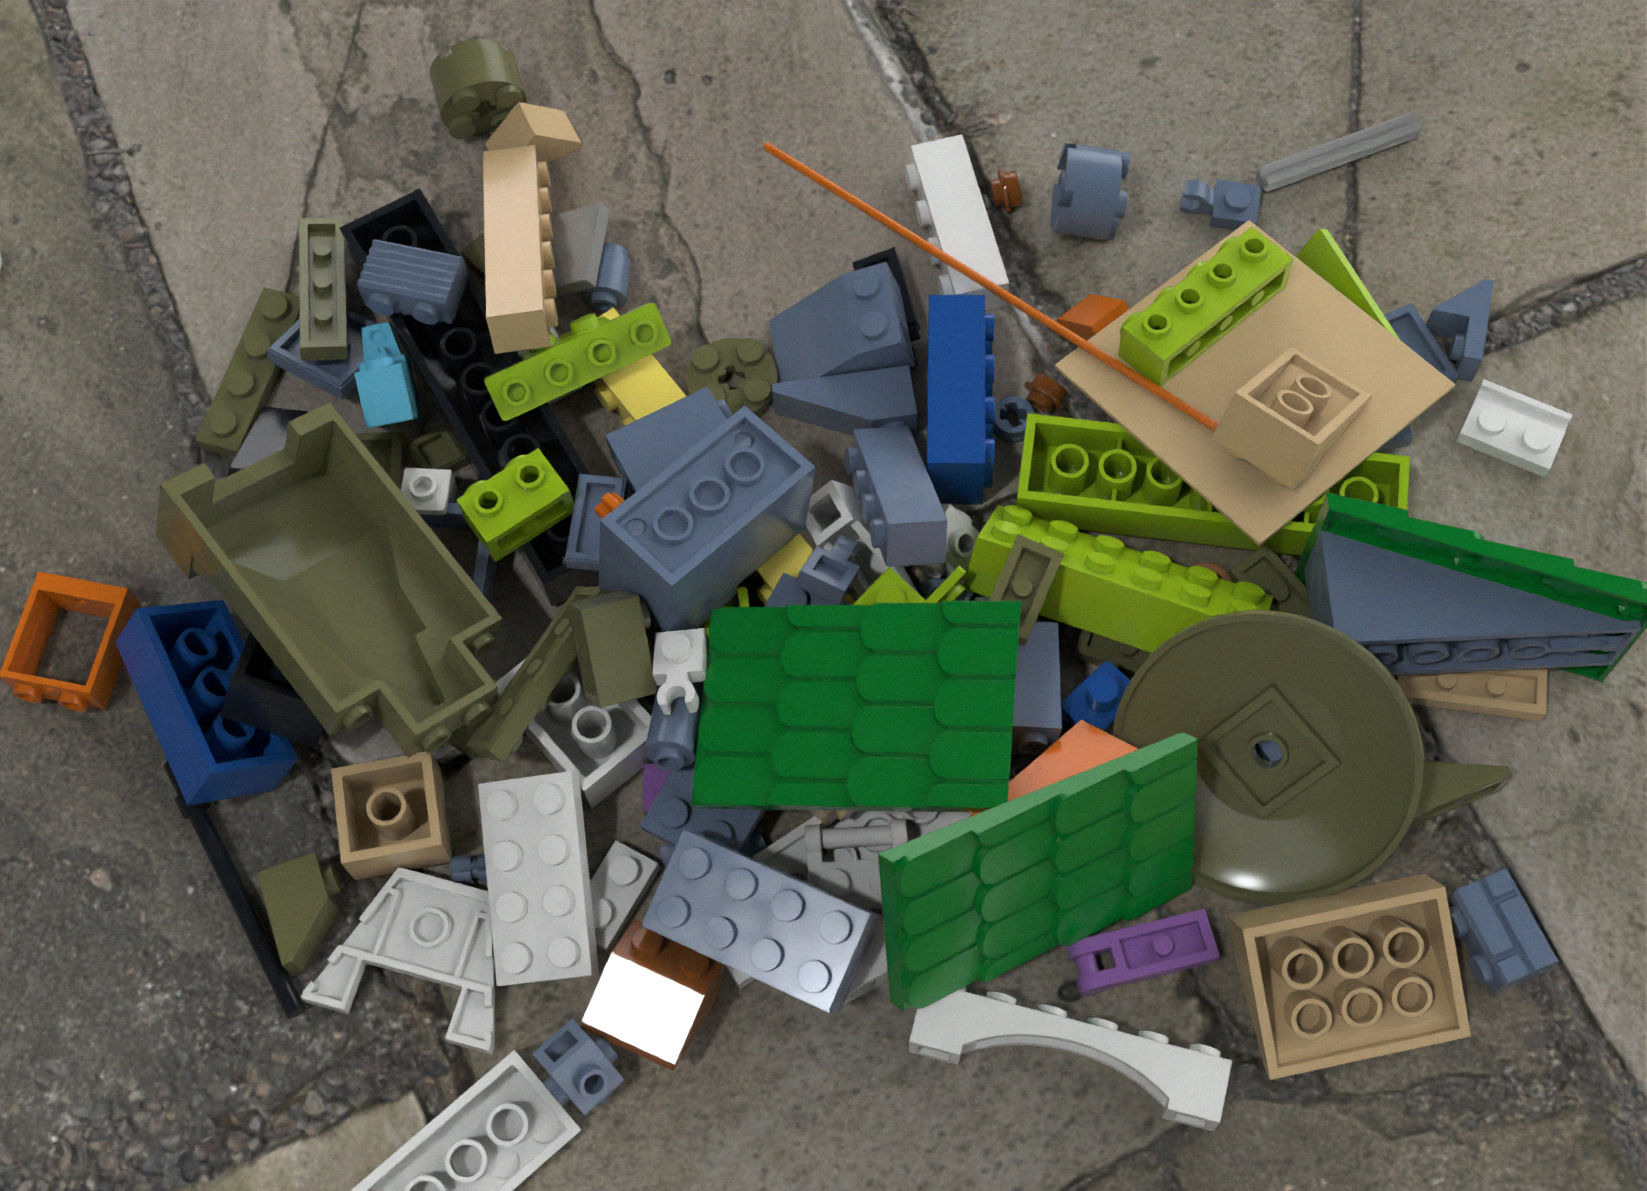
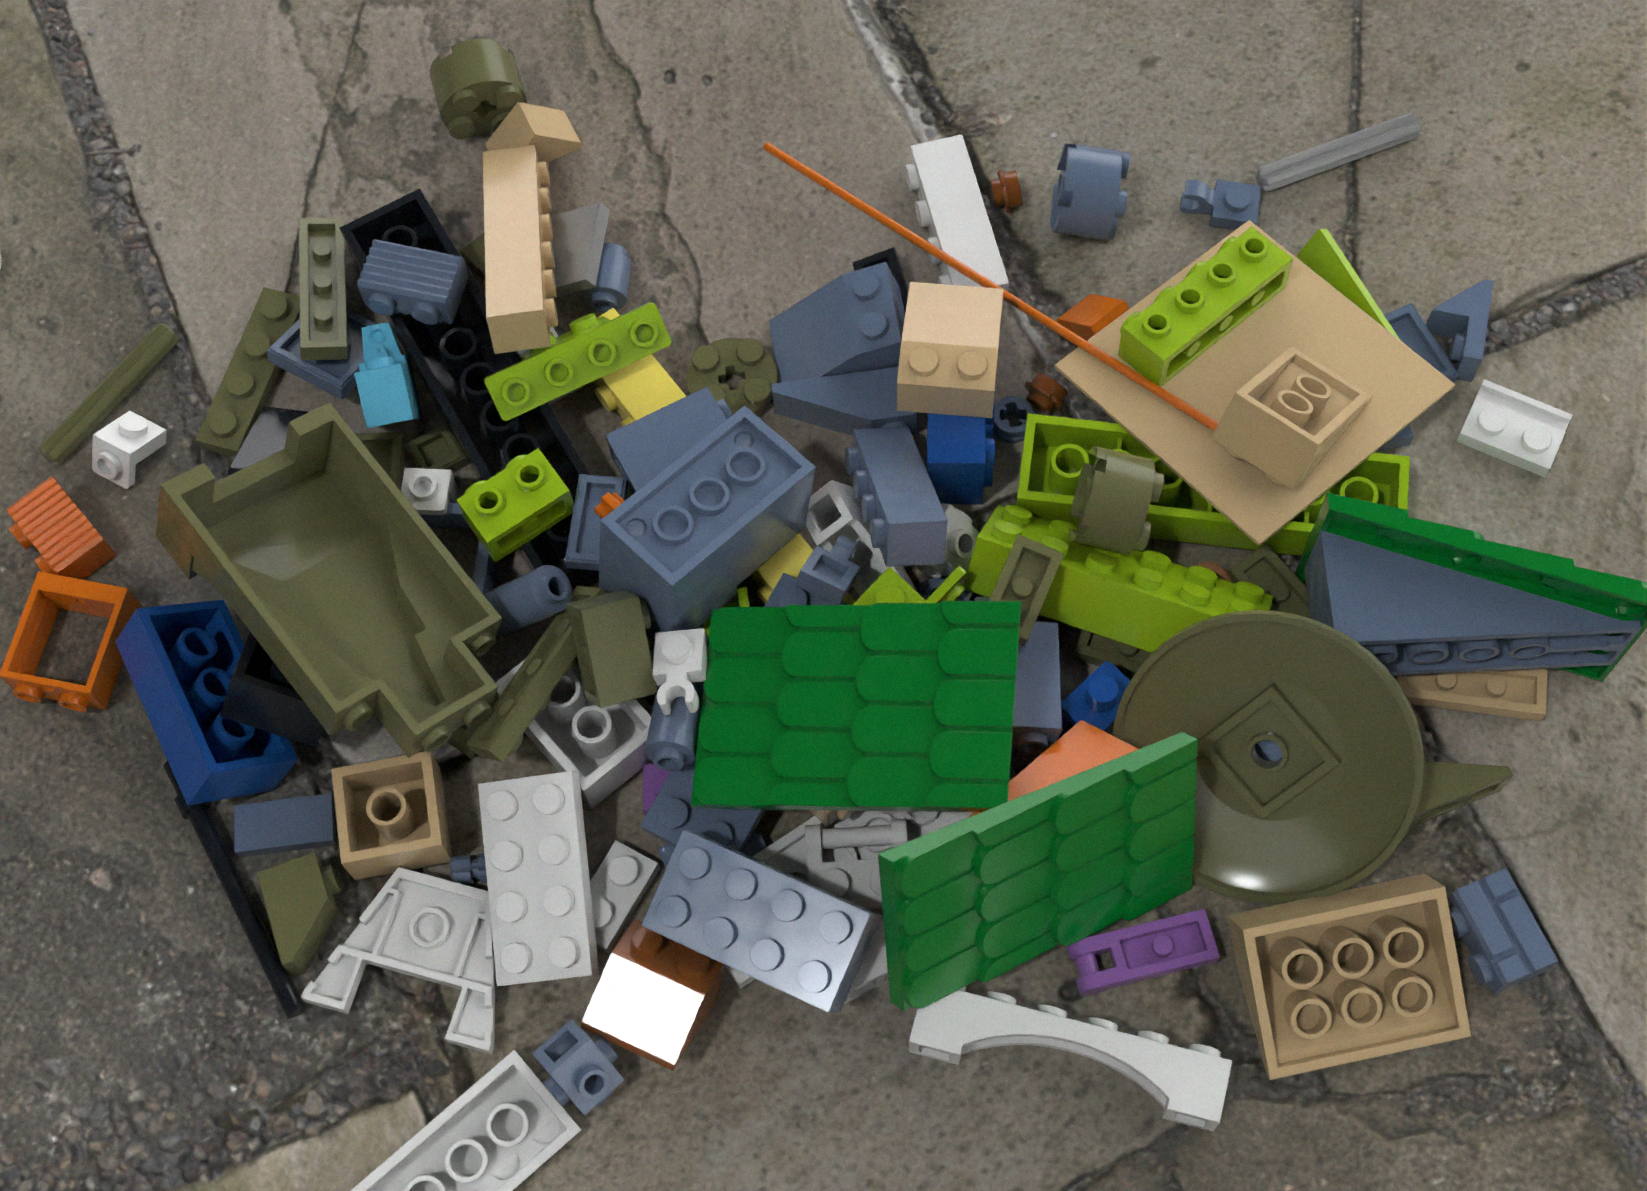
none -> orange brick [5,476,116,580]
none -> olive axle [38,323,179,465]
none -> white bracket [92,411,166,489]
none -> sand blue tile [234,793,337,857]
none -> sand blue brick [484,565,572,637]
none -> tan slope [897,282,1004,418]
none -> olive brick [1068,446,1164,555]

